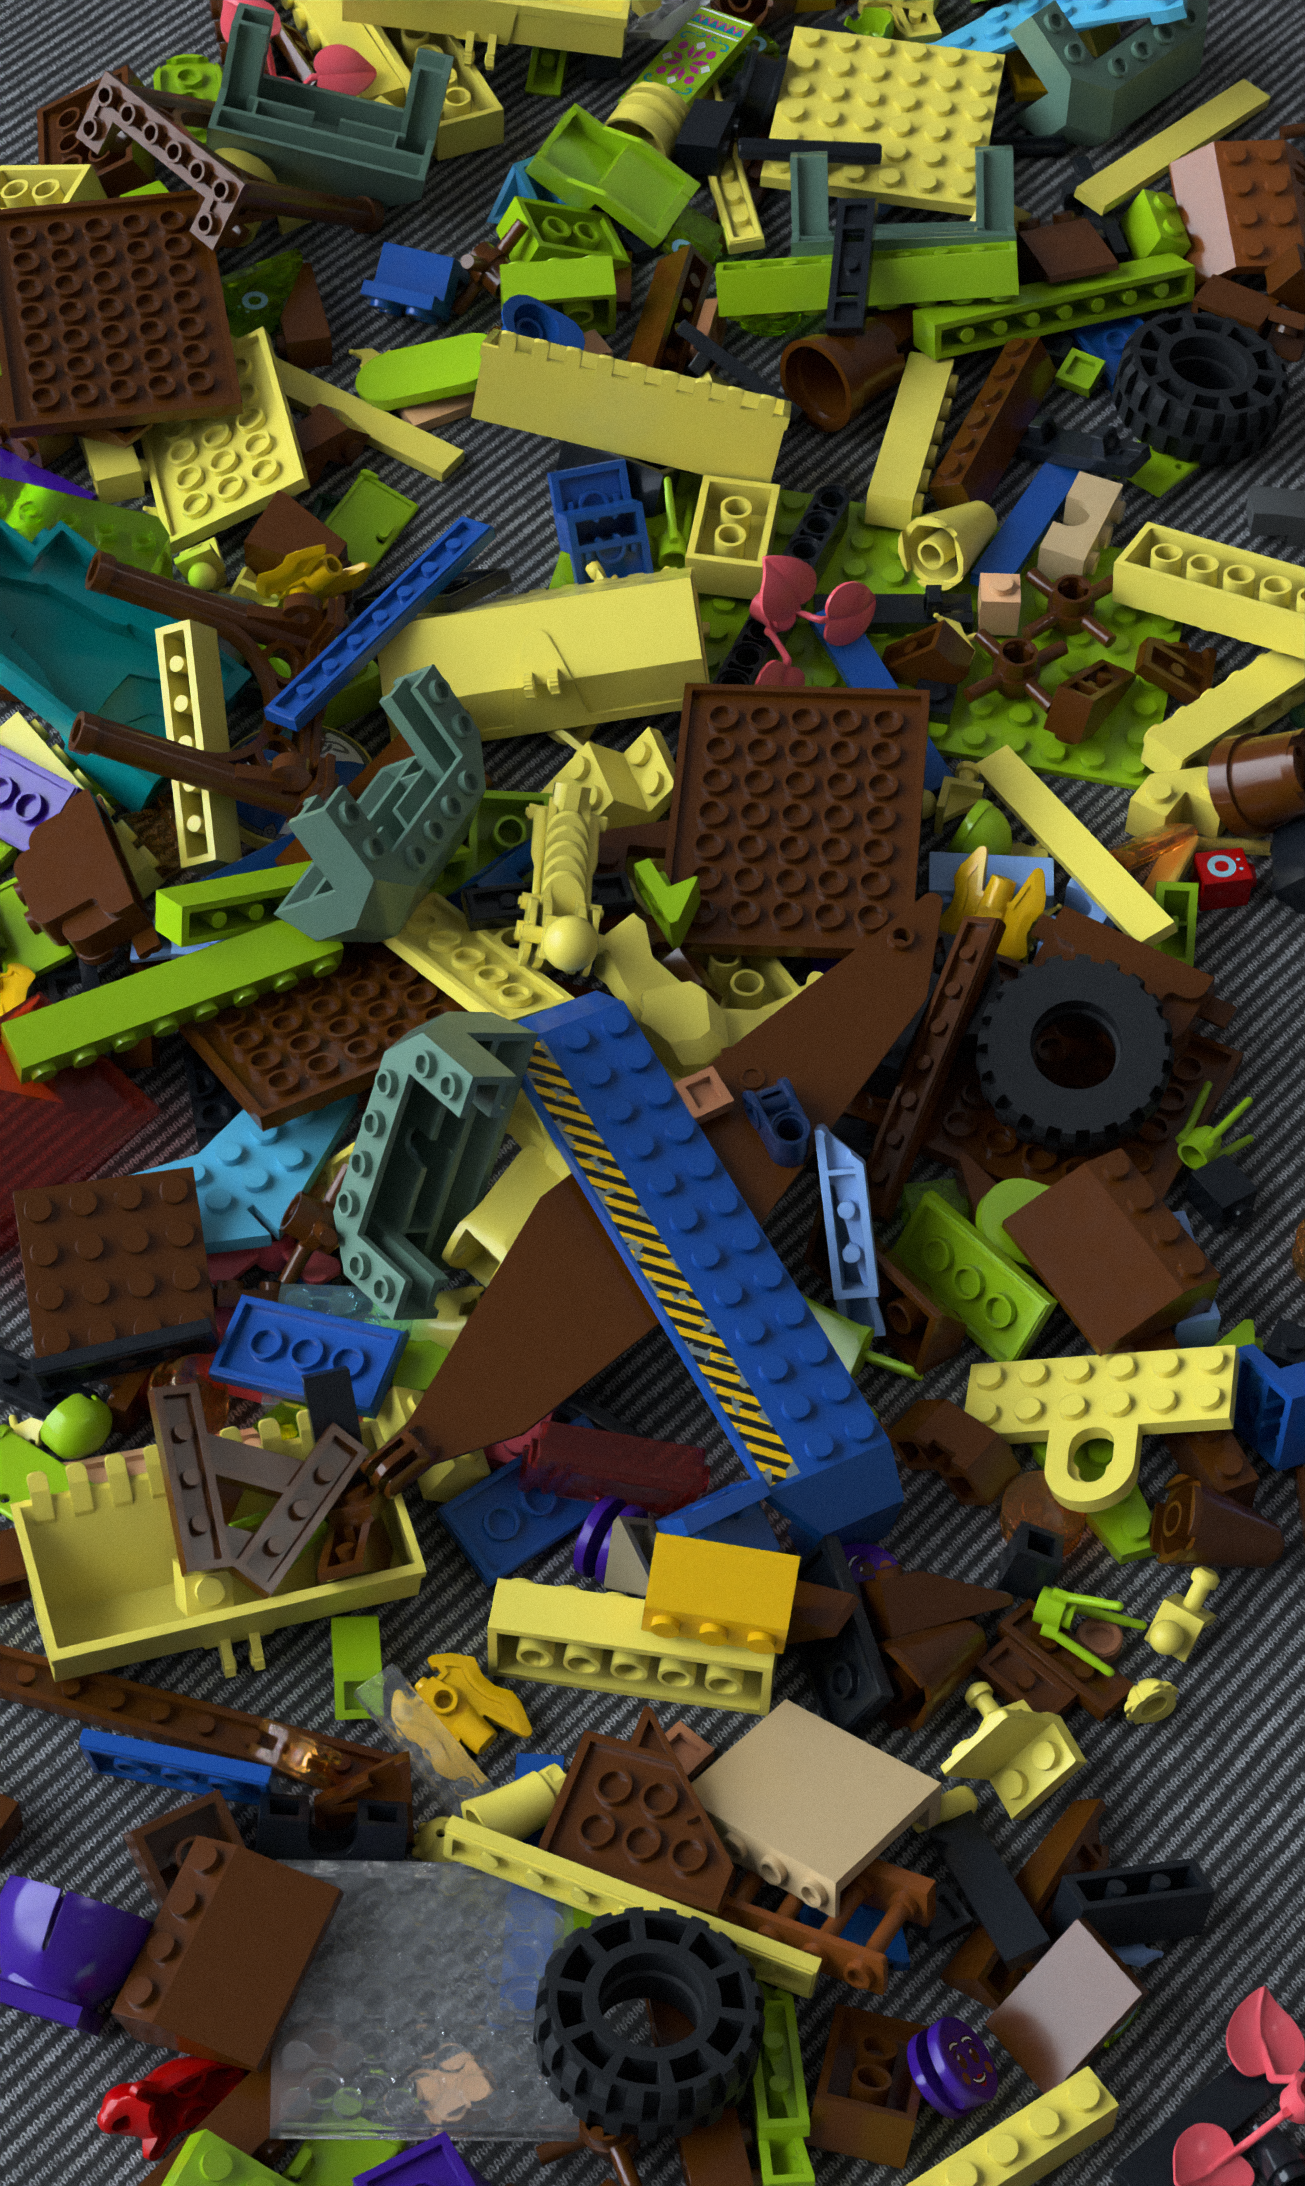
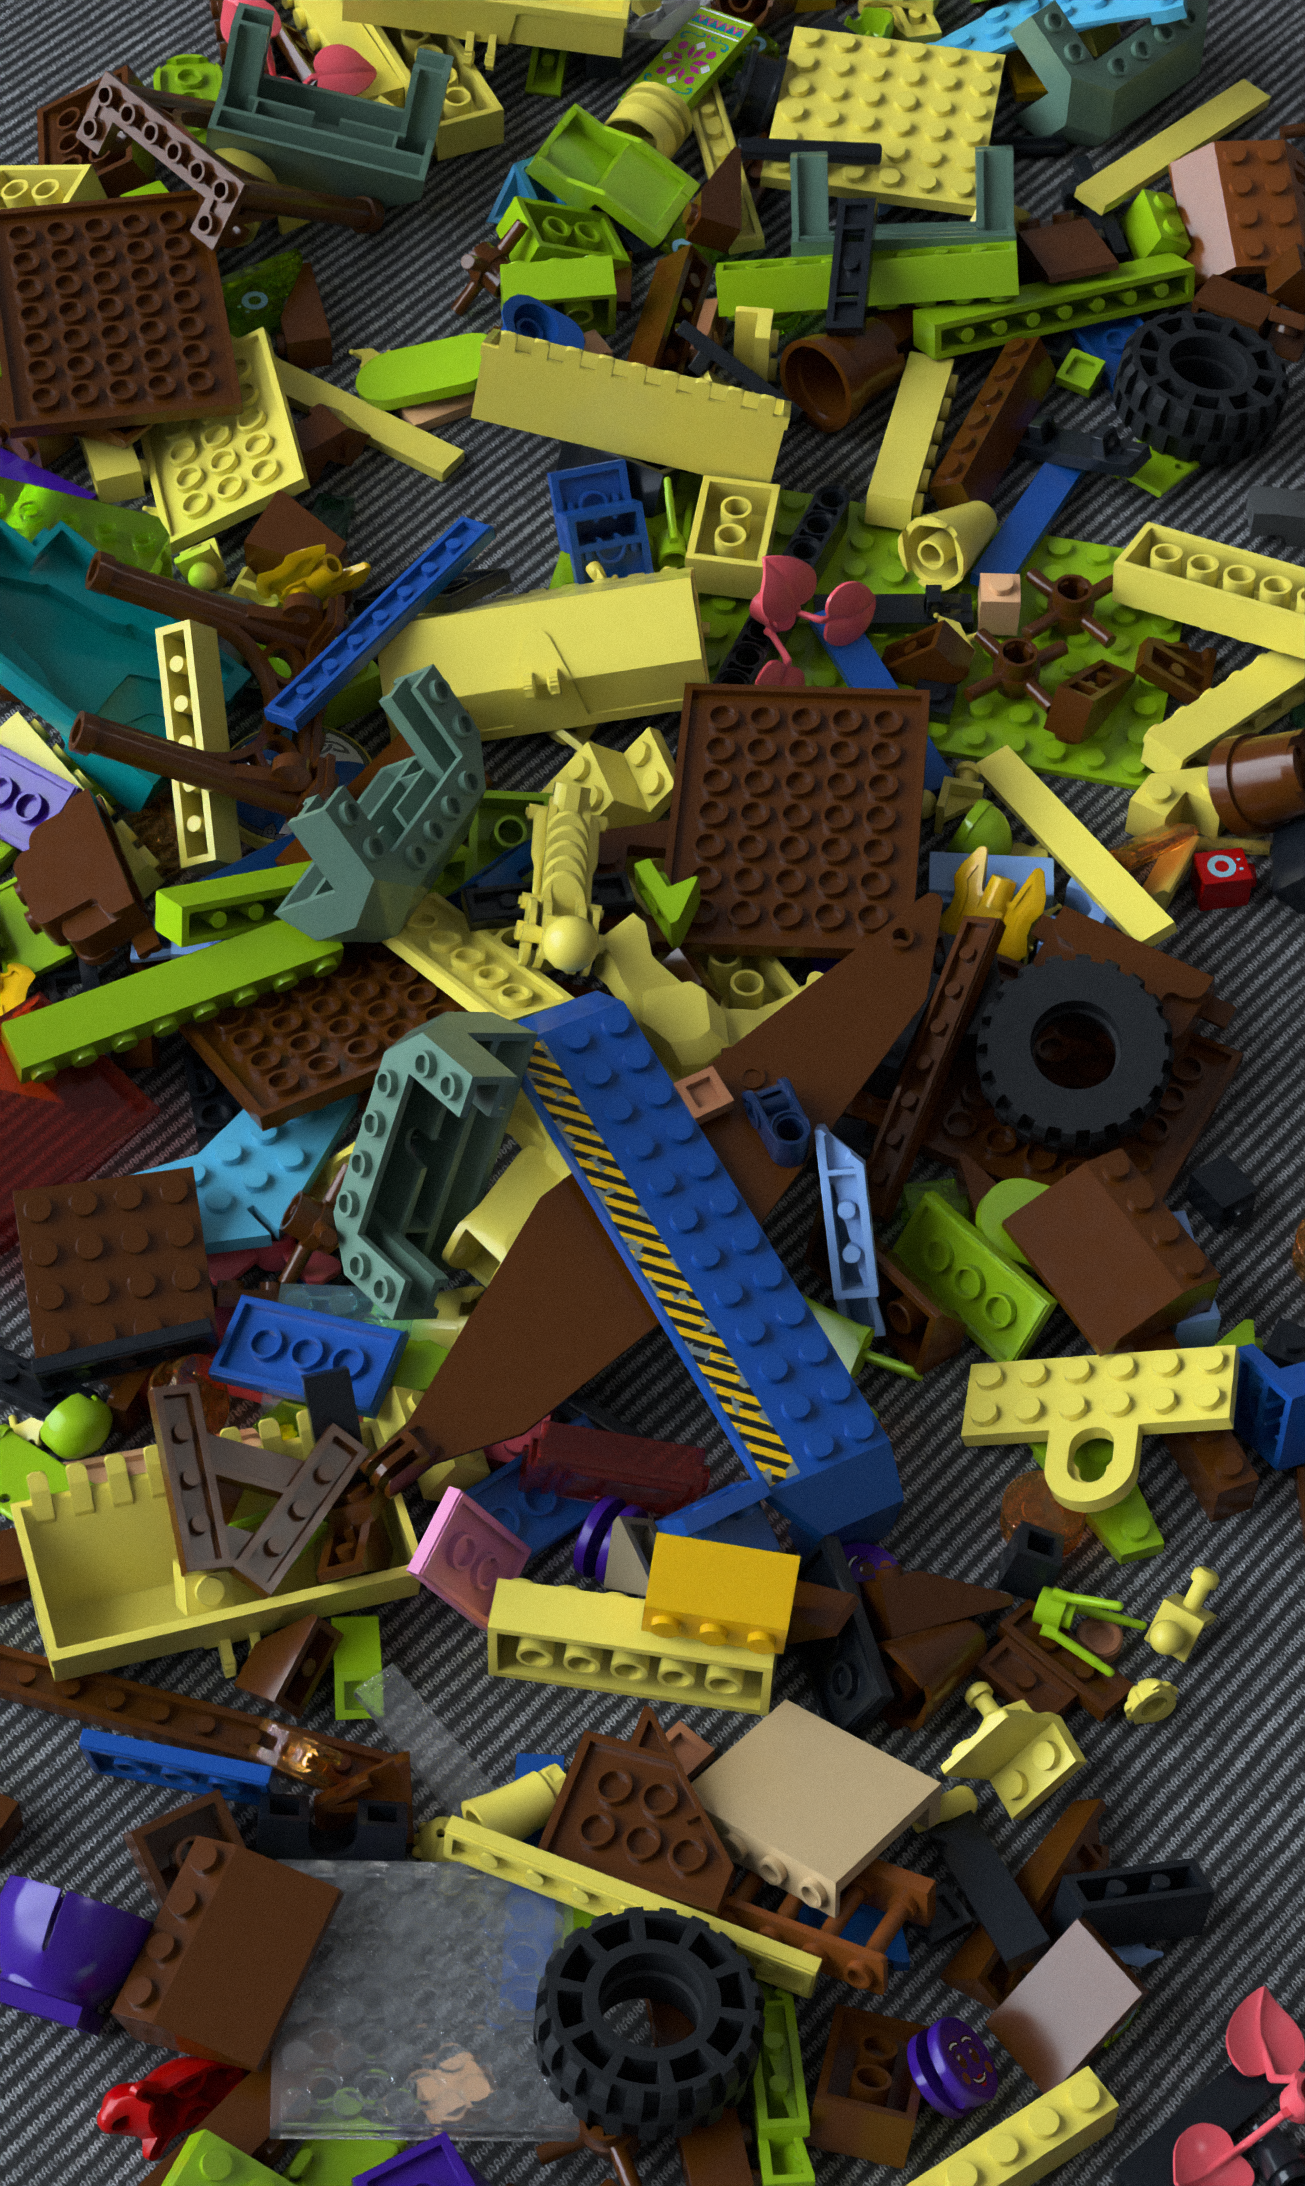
lime door [323,469,419,576] -> none
blue bracket [360,242,470,326] -> none
yellow piece [391,1653,532,1789] -> none
black brick [675,98,743,177] -> none
reddish brown brick [886,1399,1022,1505] -> none
tan arch [1037,471,1126,580] -> none
reddish brown cone [1150,1474,1285,1568] -> none
lime slope [1152,881,1199,967] -> none
lime plant [1175,1081,1254,1170] -> none
none -> reddish brown slope [234,1613,344,1719]
none -> bright pink tile [406,1486,532,1631]
none -> reddish brown slope [682,147,742,253]
none -> light yellow bracket [733,306,779,393]

